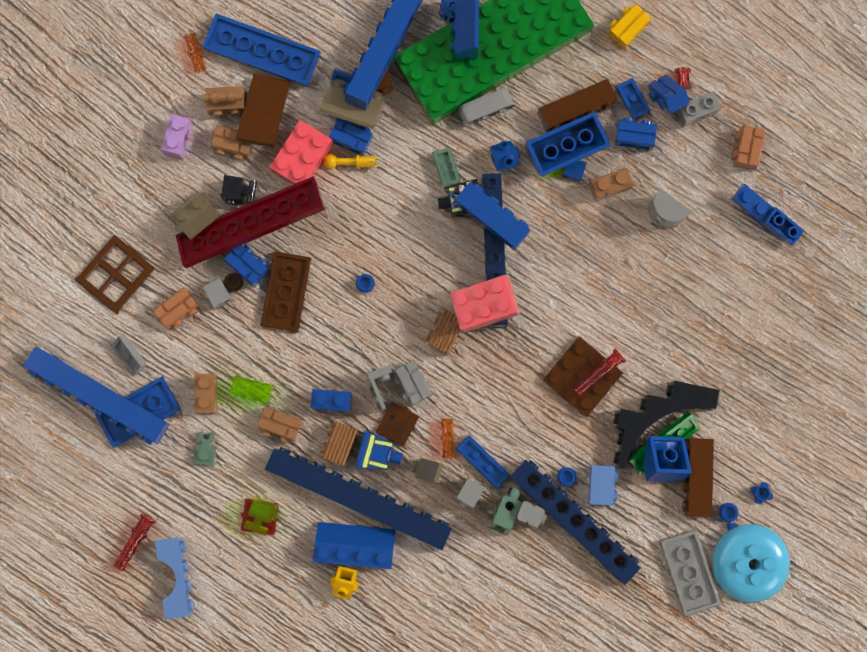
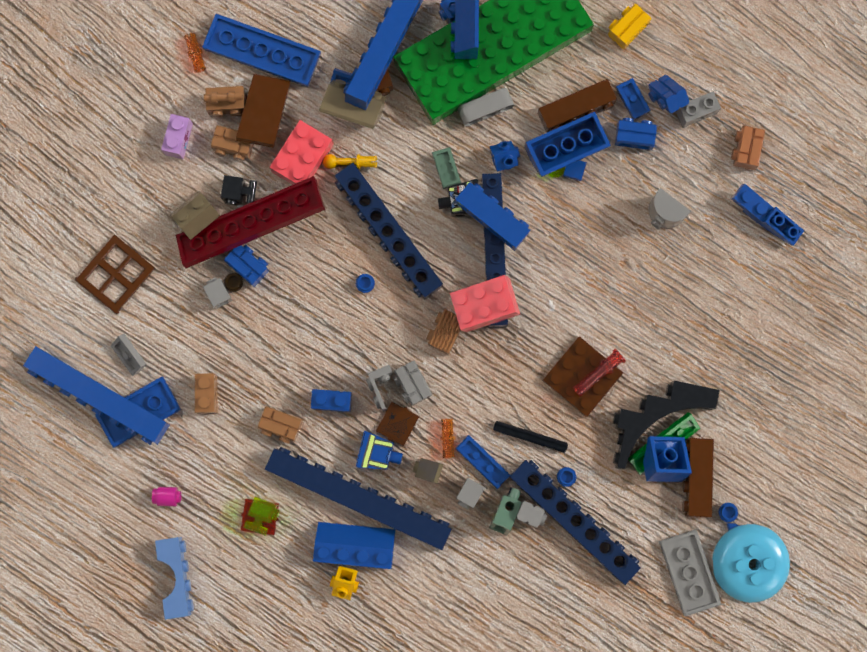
clear red pin [113,513,156,571] -> none
nougat brick [153,287,200,330] -> none
sand green plate [194,431,216,466] -> none
clear neon green brick [230,376,274,405] -> none
reddish brown tile [260,251,312,333] -> none
medium nougat brick [320,422,359,466] -> none
blue brick [329,118,373,156] -> none
medium blue brick [588,465,618,506] -> none
medium nougat brick [589,167,633,202] -> none
clear red bush [674,67,692,90] -> none
blue plate [750,482,773,504] -> none
none -> dark pink brick [152,487,181,507]
none -> dark blue brick [335,163,443,300]
none -> black axle [493,421,568,453]

